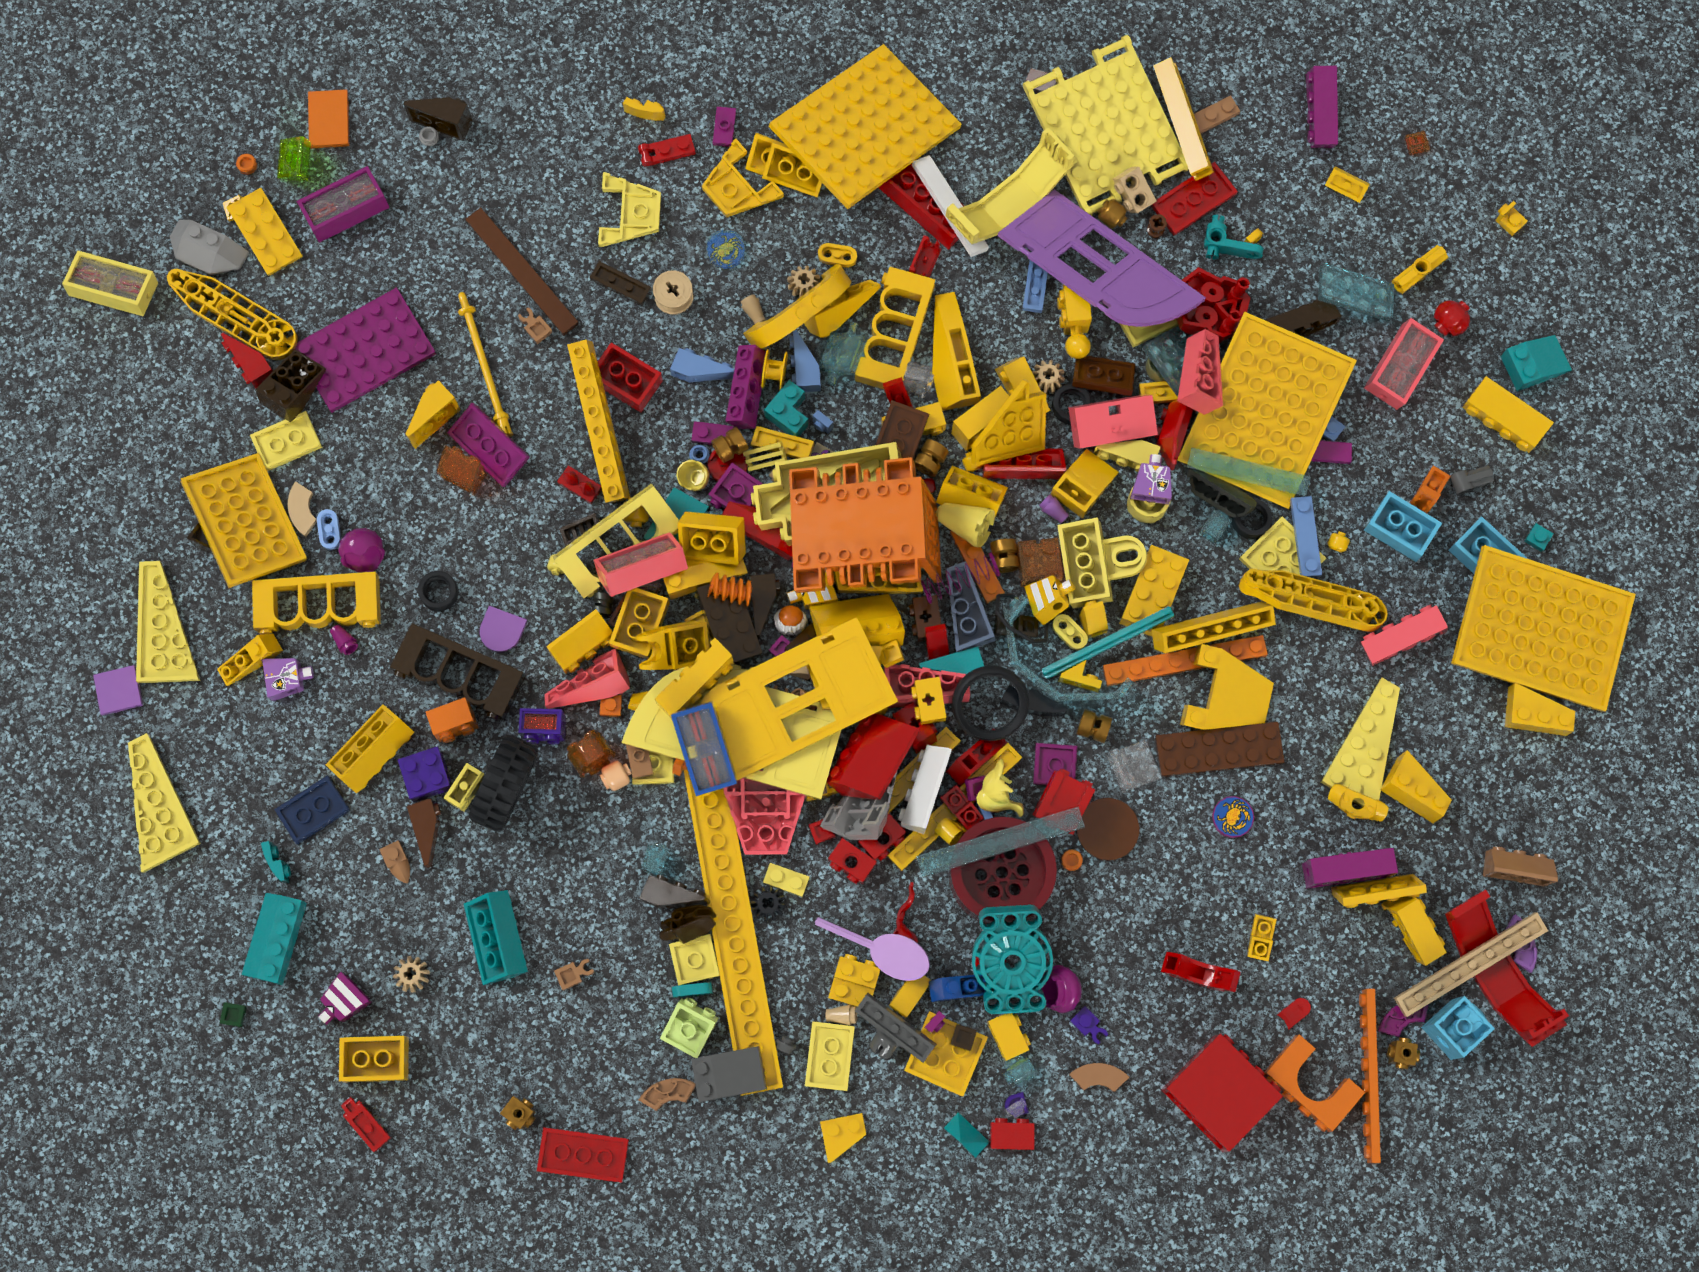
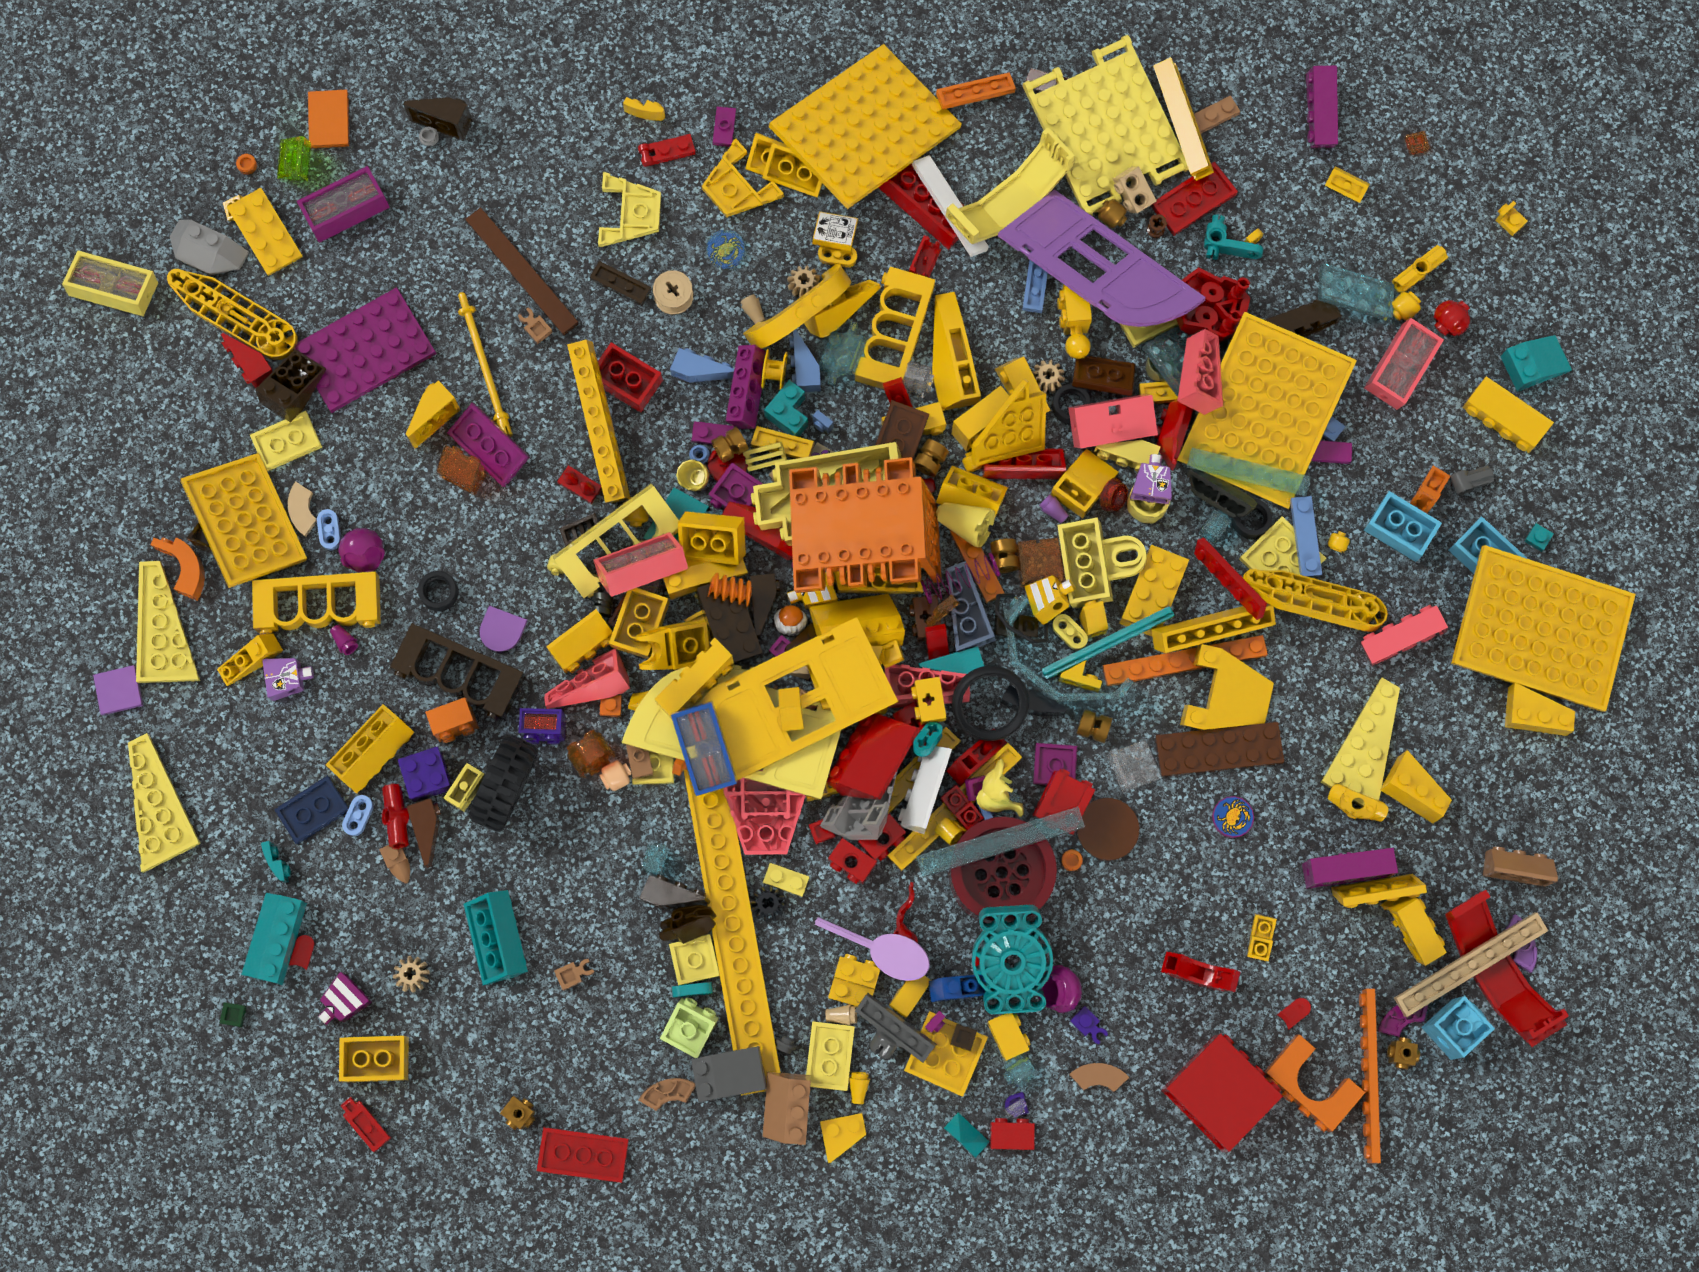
none -> orange arch [150,537,205,601]
none -> red piece [289,935,315,970]
none -> light blue plate [342,795,373,836]
none -> red piece [382,784,409,849]
none -> medium nougat slope [763,1072,811,1145]
none -> yellow slope [778,687,804,731]
none -> tile [812,211,858,251]
none -> yellow cone [849,1072,870,1104]
none -> teal beam [913,722,943,757]
none -> clear orange tile [926,595,960,627]
none -> orange plate [936,72,1016,110]
none -> clear red hat [1100,478,1128,511]
none -> red plate [1194,537,1267,620]
none -> yellow head [1391,291,1421,321]

